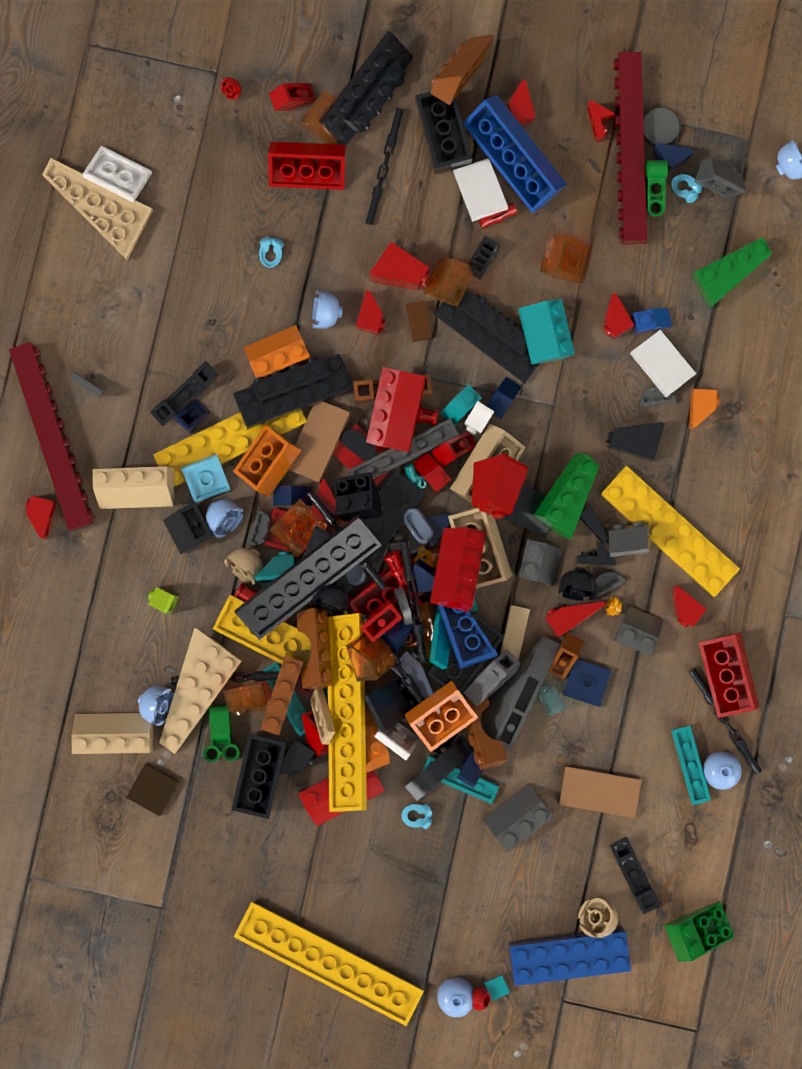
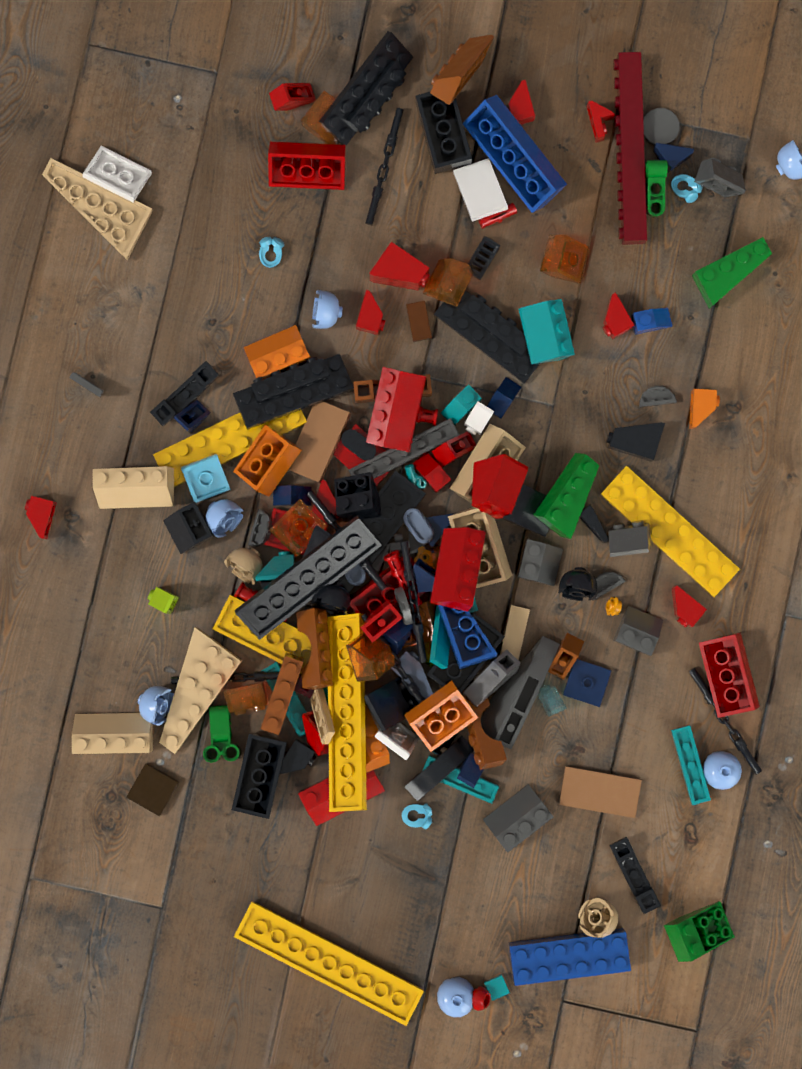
dark red brick [9,342,95,531] -> none
red plate [220,77,242,100] -> none
red slope [544,602,606,637] -> none
black slope [576,541,616,566] -> none
white tile [630,330,696,397] -> none

